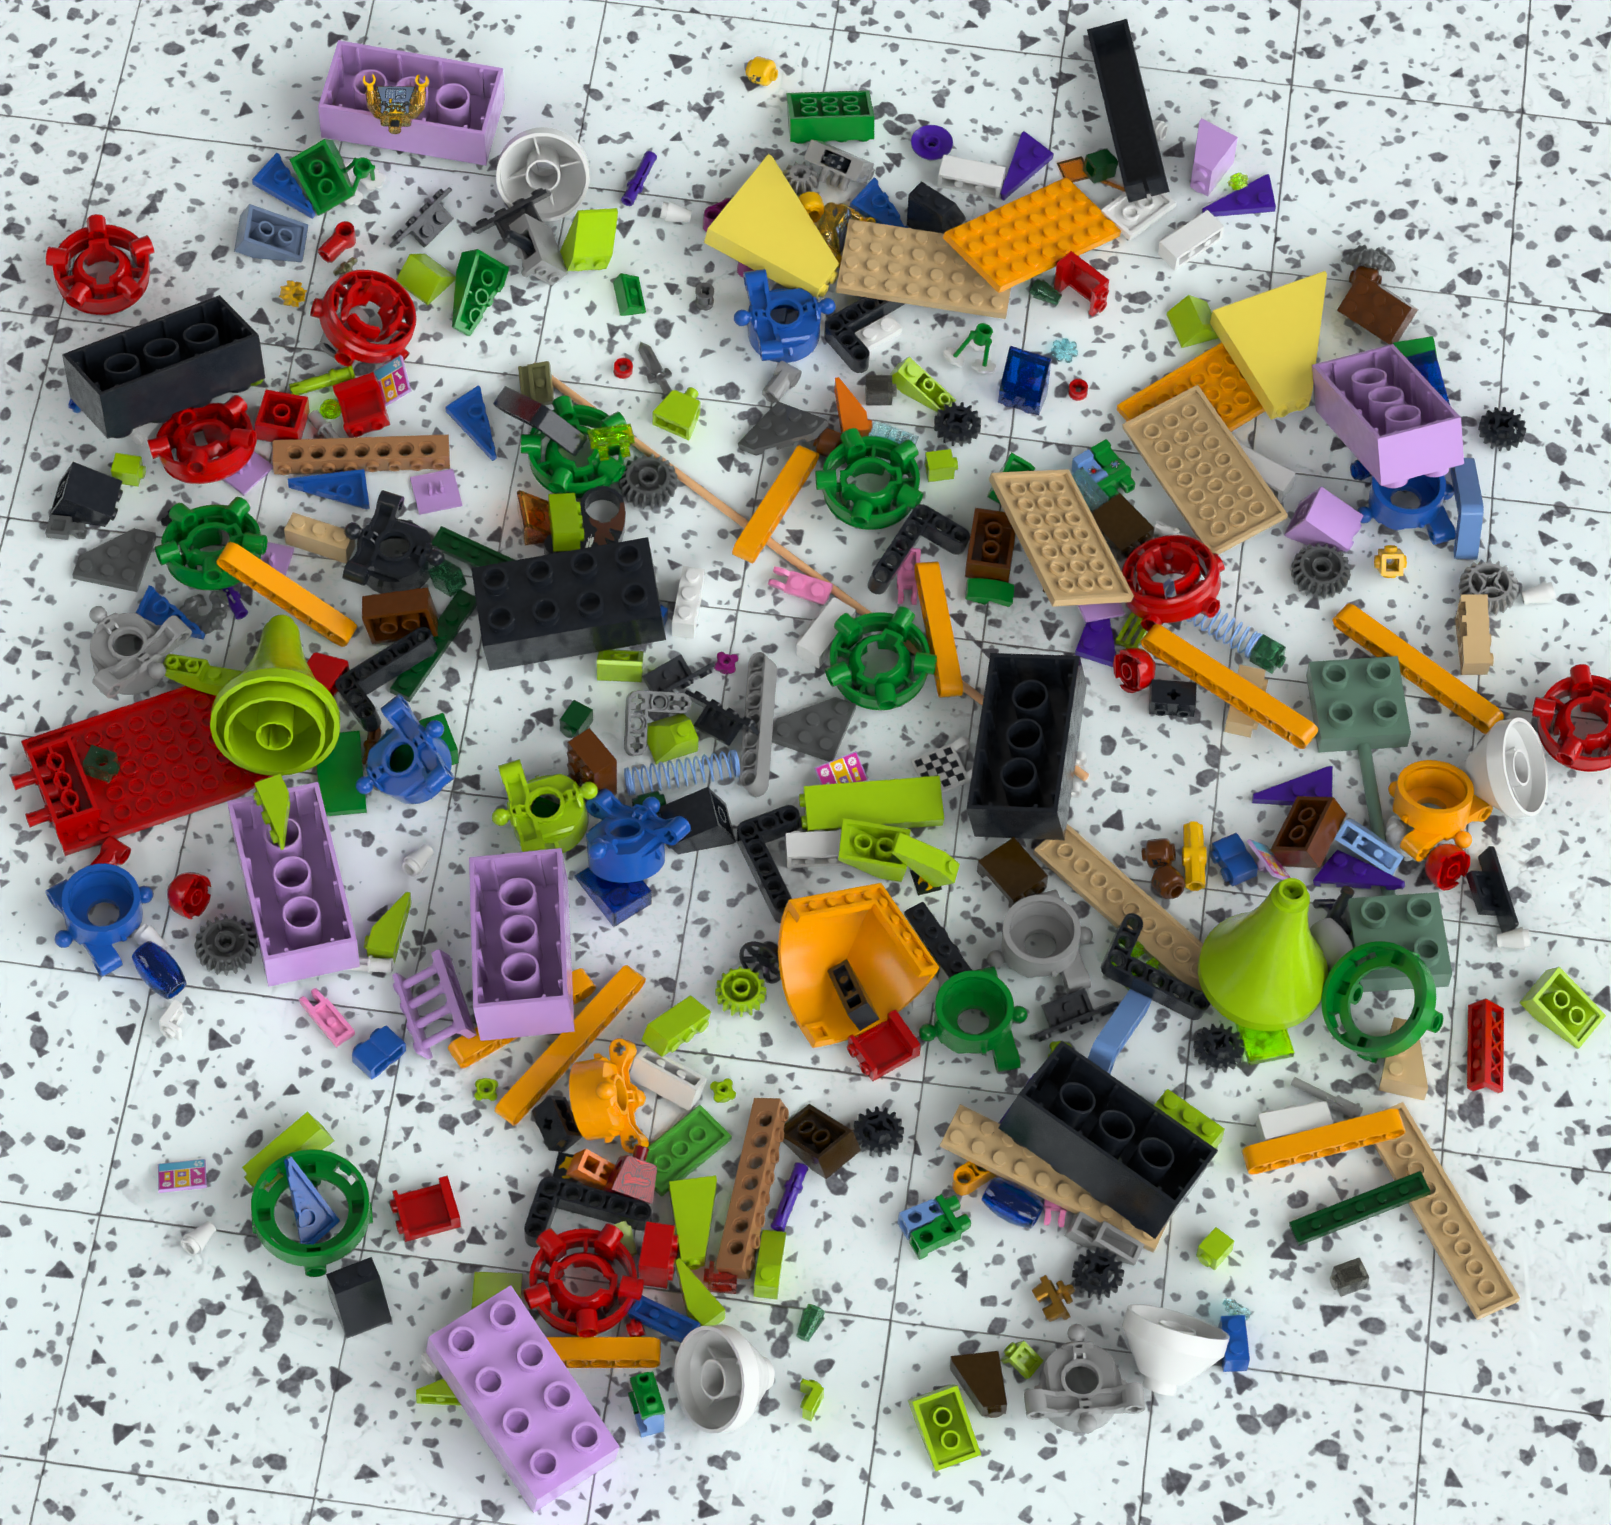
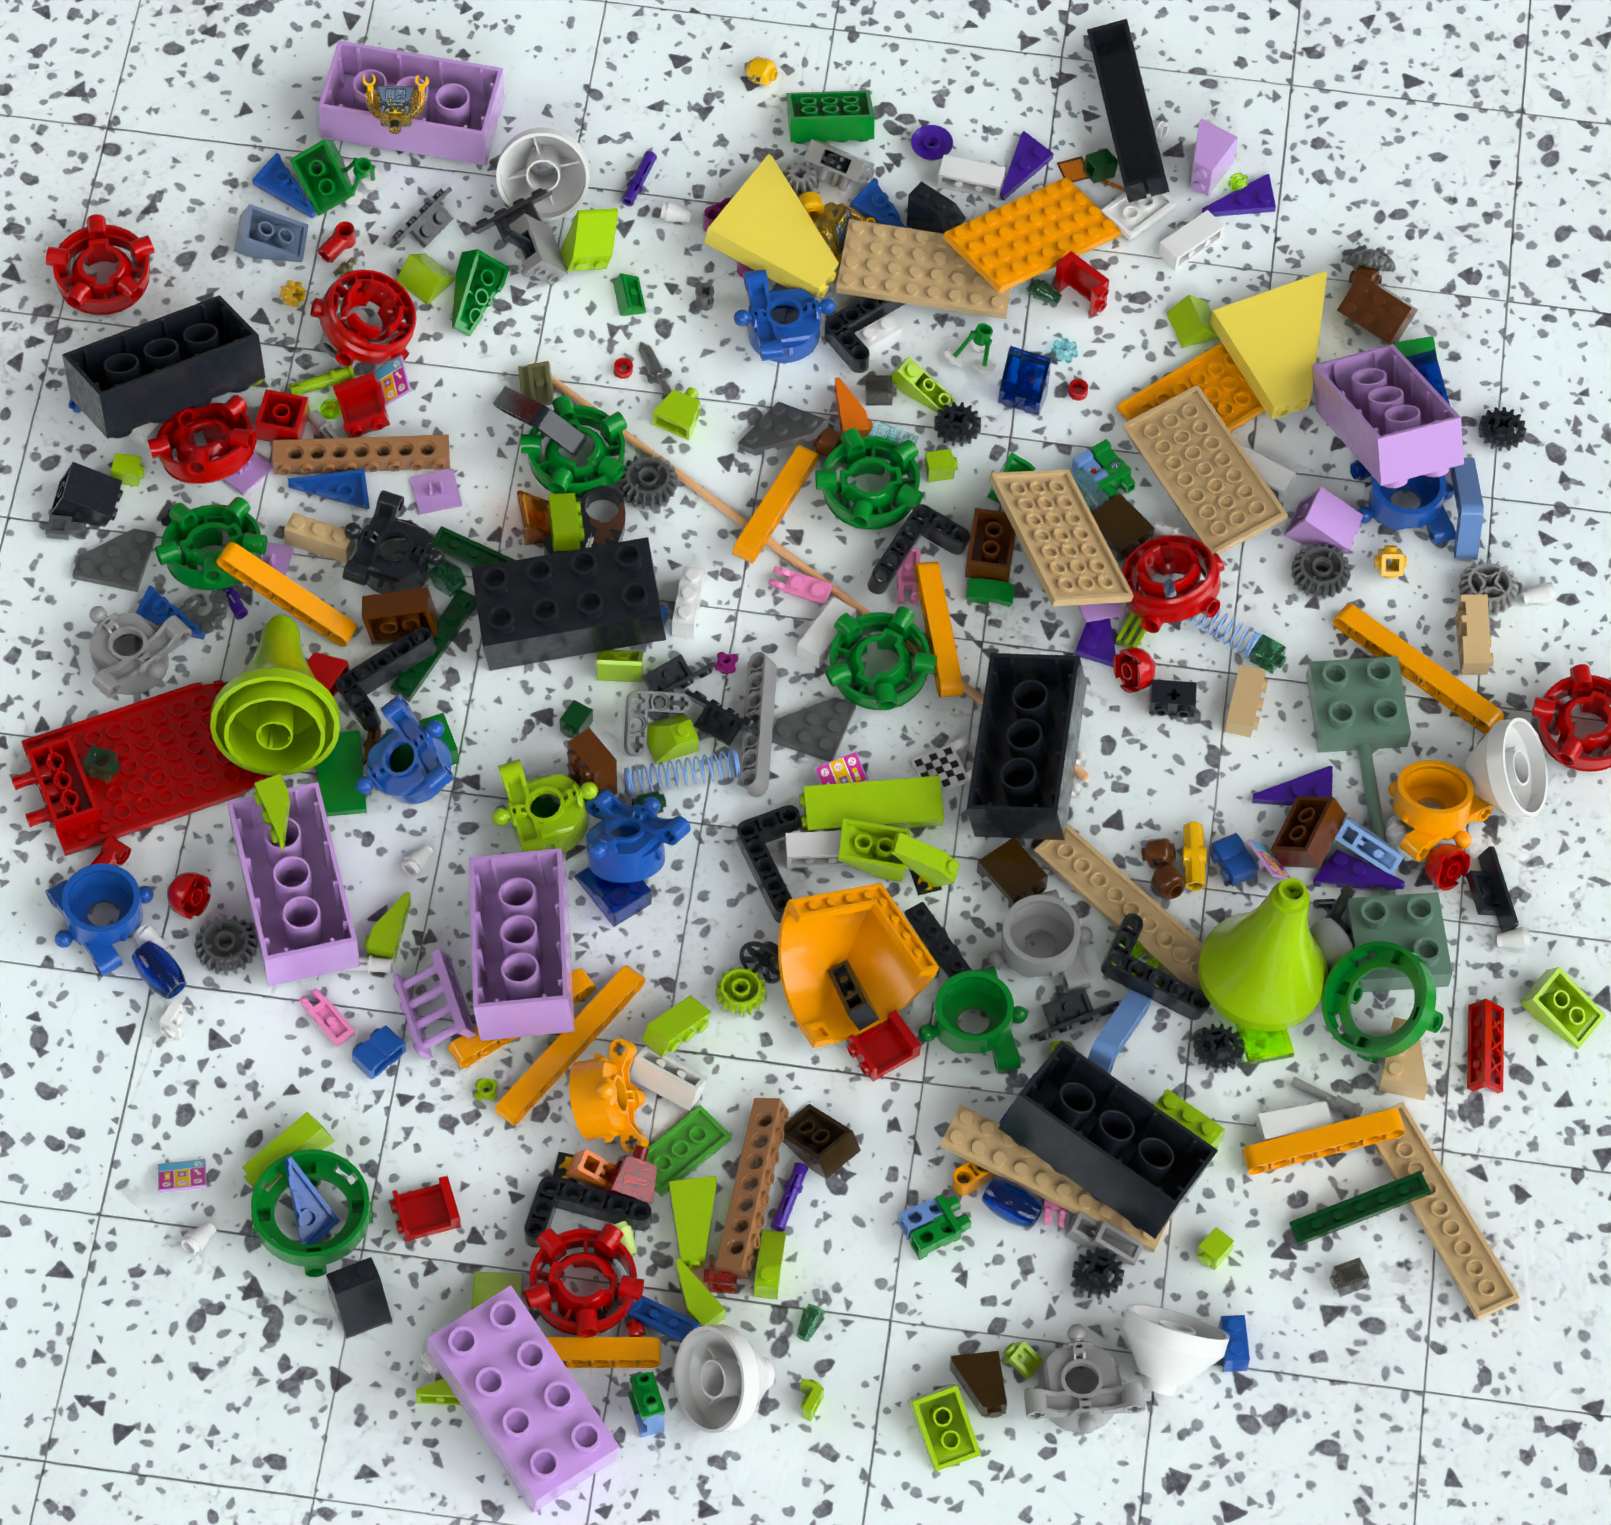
lime slope [162,654,243,696] -> none
blue wing [445,385,497,461] -> none
black brick [532,1095,583,1152] -> none
clear neon green plate [587,423,635,461] -> none
red brick [639,1222,679,1289] -> none
black slope [660,787,736,855] -> none
lime plate [710,1078,736,1103] -> none
light grey piece [762,361,802,403] -> none
black gear [853,1106,904,1157] -> none
pearl gold hips [1032,1275,1075,1322] -> none
light orange beam [1141,624,1318,749] -> none
clear light blue plant [1222,1298,1252,1321] -> none

